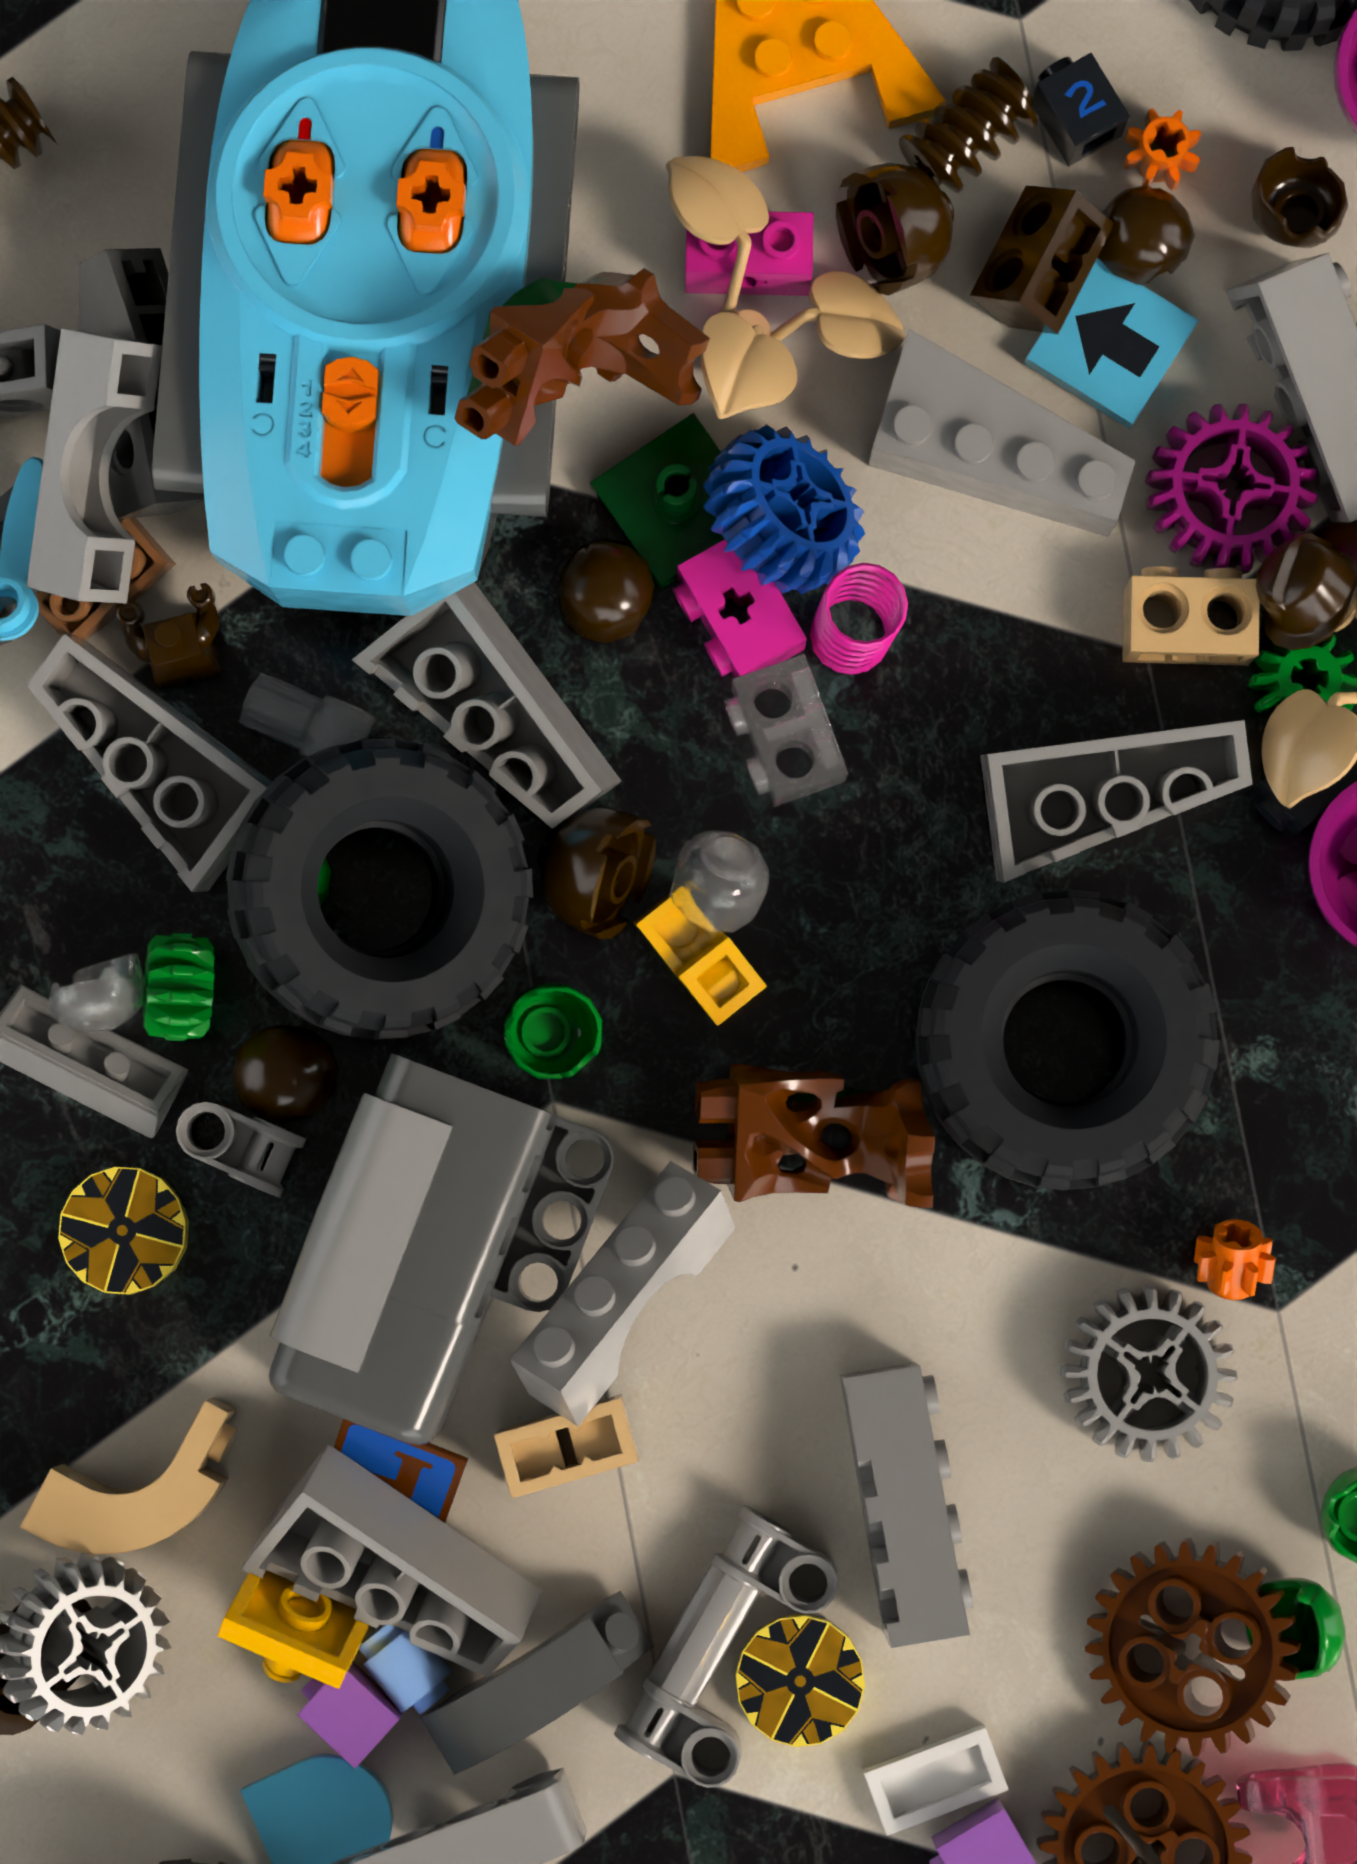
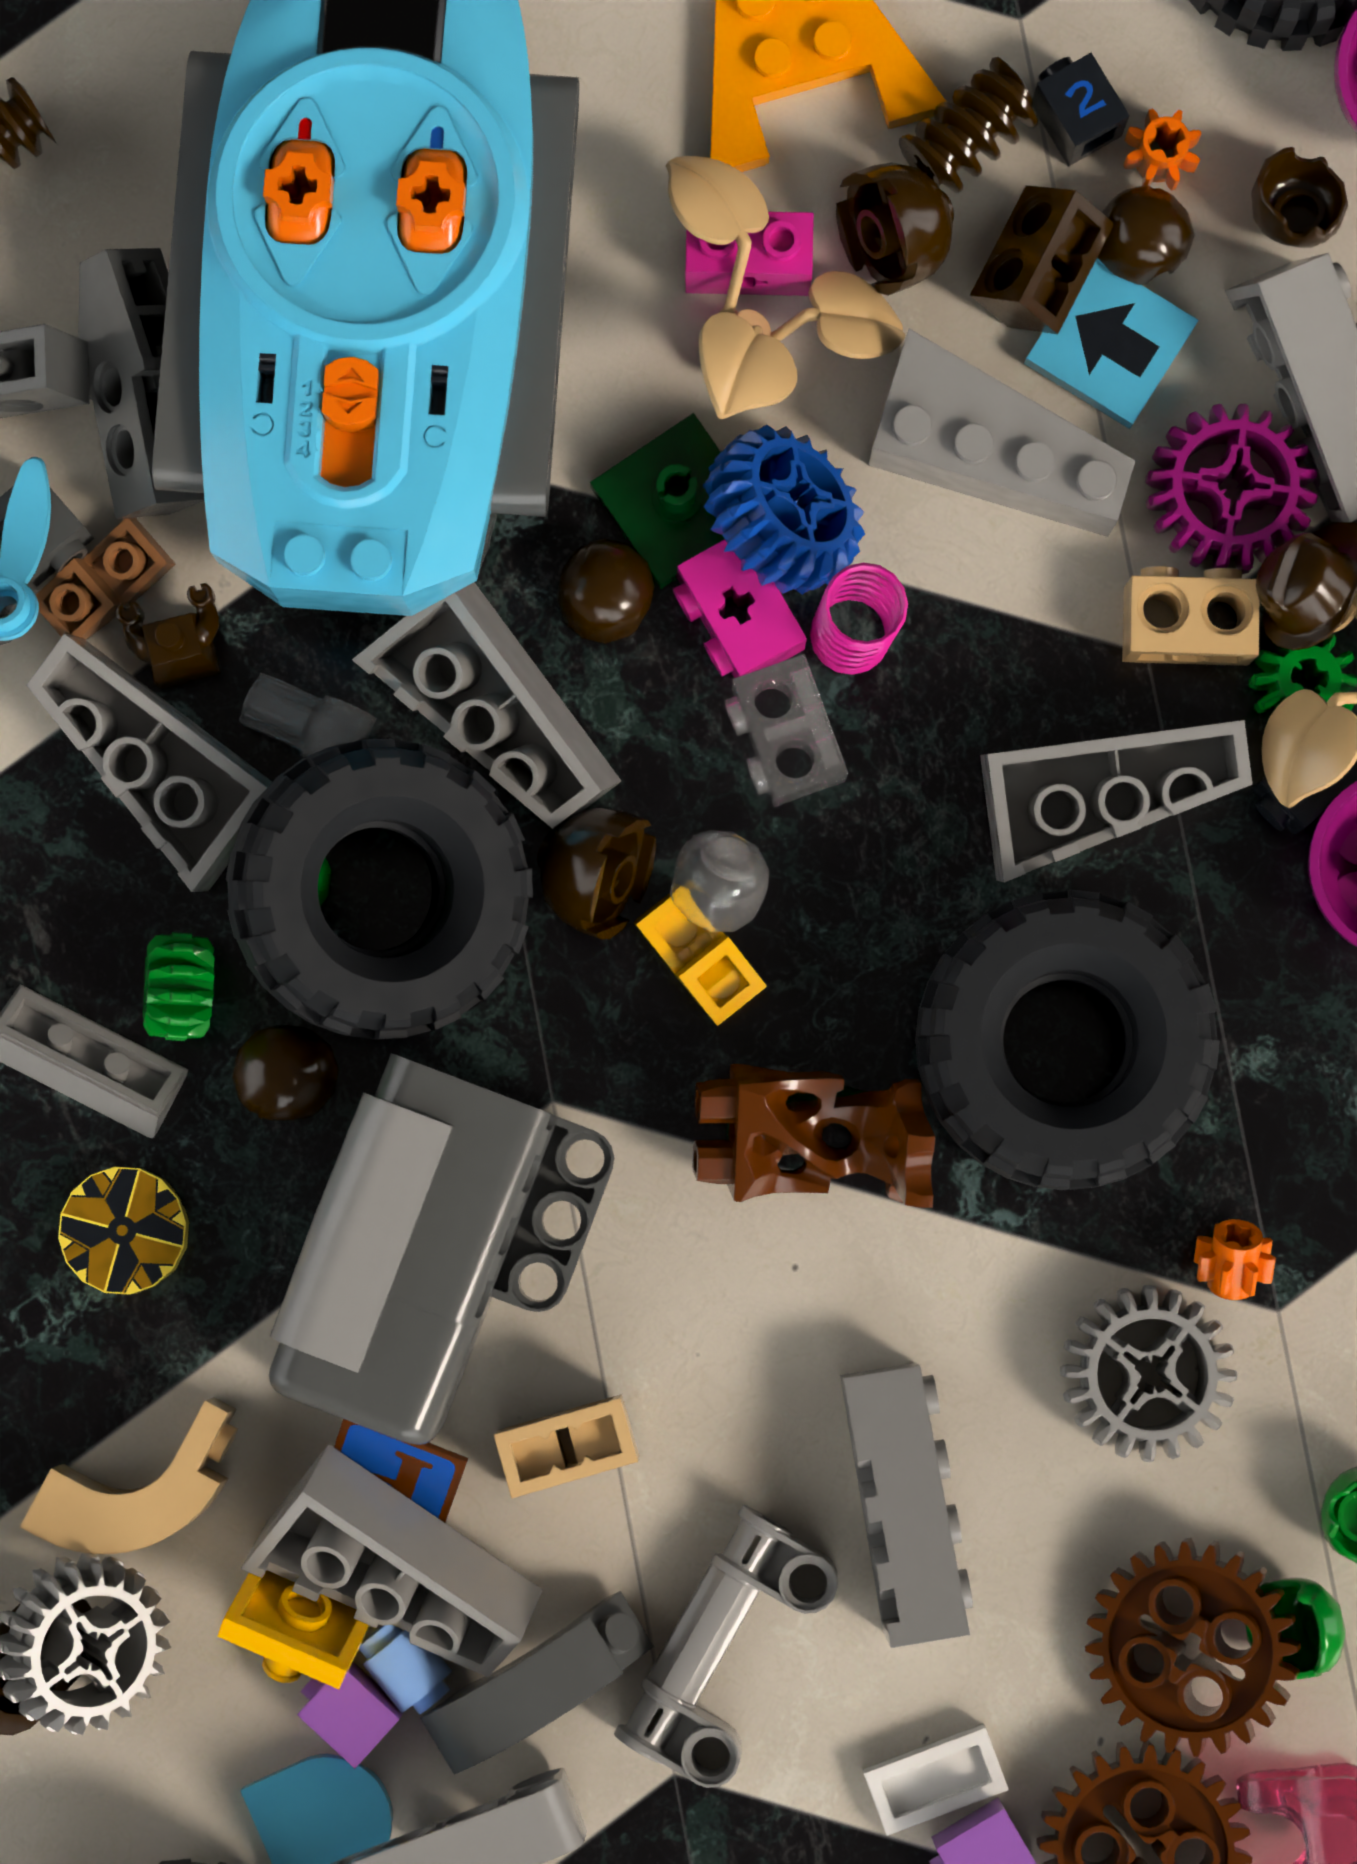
light grey arch [26,328,162,604] -> none
clear hair [49,953,145,1033] -> none
light grey piece [176,1102,307,1198] -> none
reddish brown hips [454,268,710,446] -> none
green hair [502,982,602,1079] -> none
light grey arch [510,1161,735,1426] -> none
tile [735,1613,865,1747] -> none

